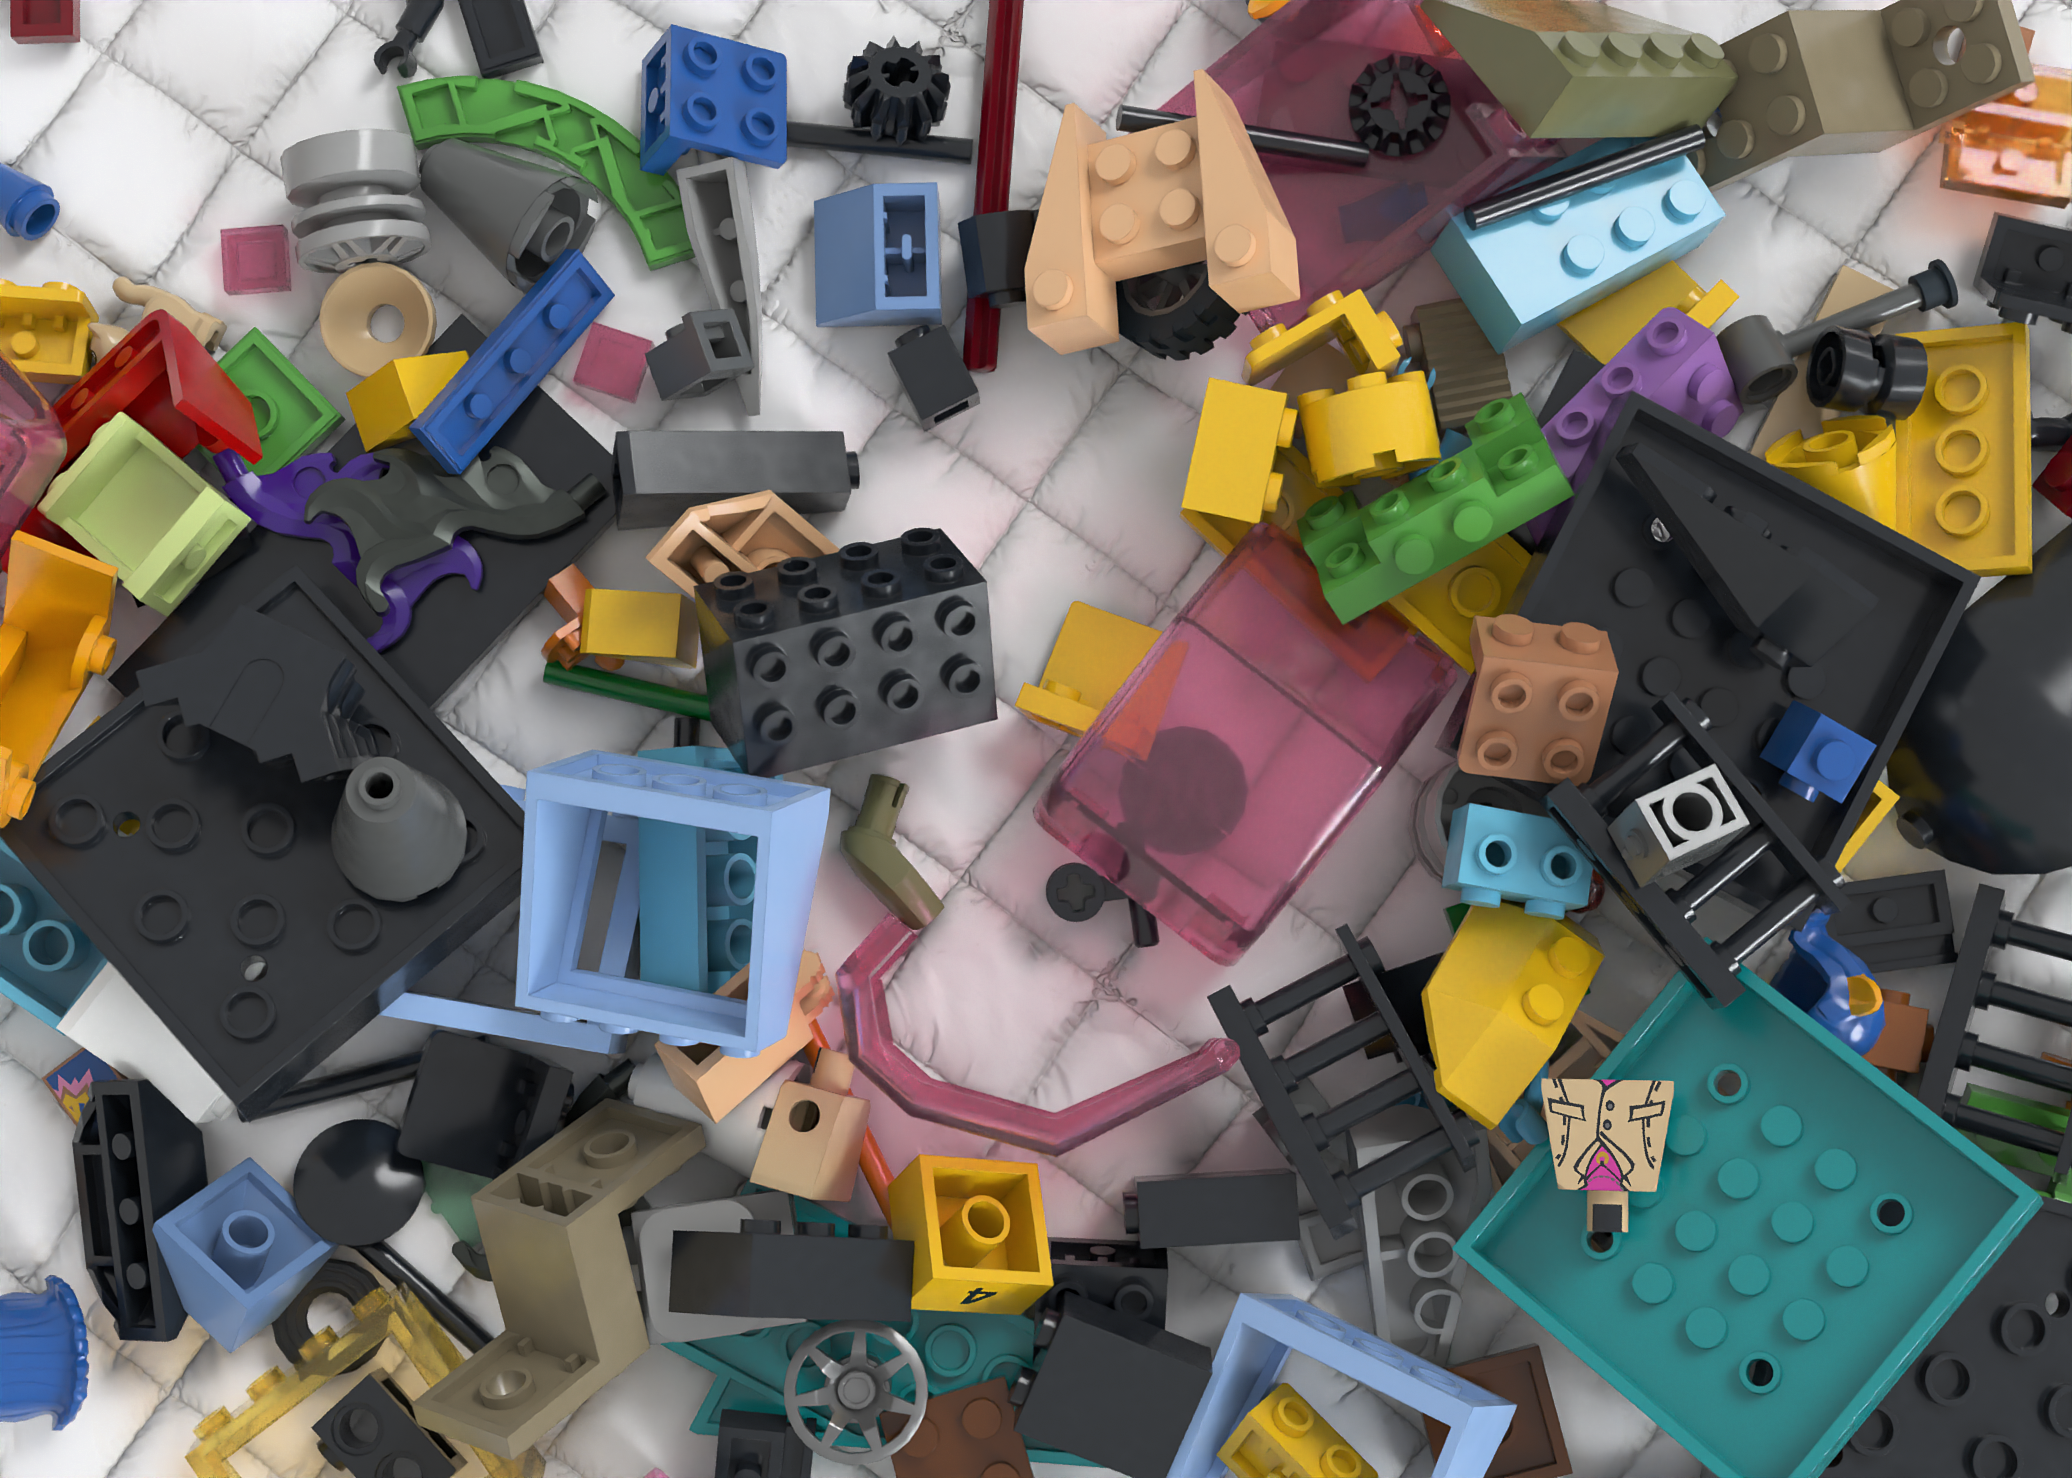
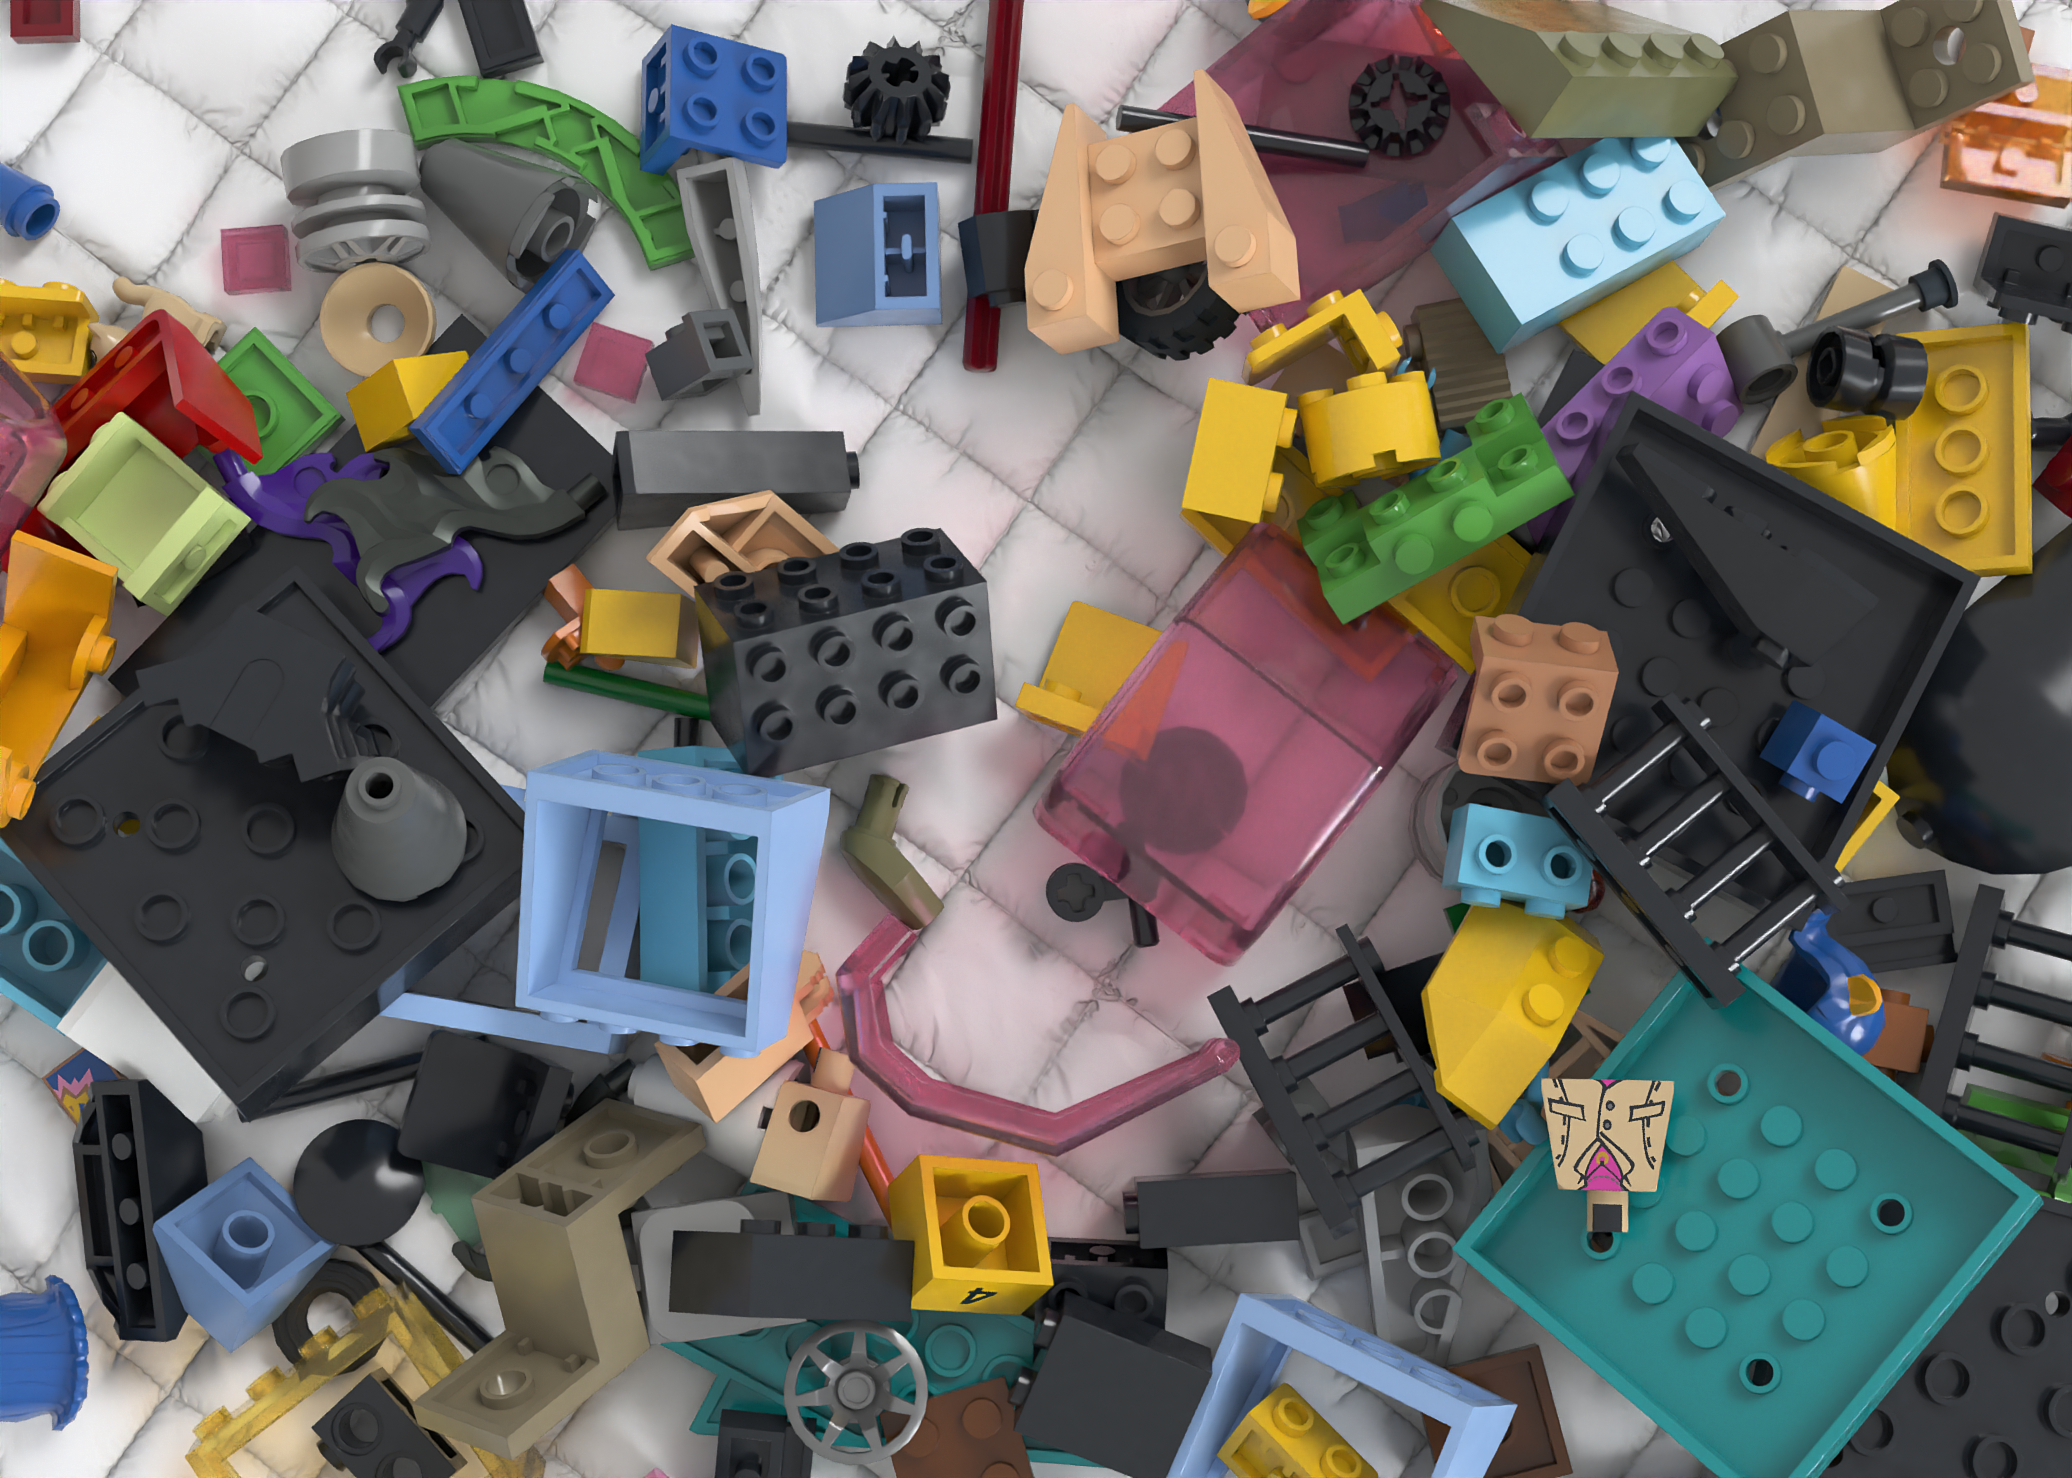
black brick [887,325,980,432] -> none
black bar [1464,124,1705,231] -> none
dark grey head [1607,764,1750,888] -> none

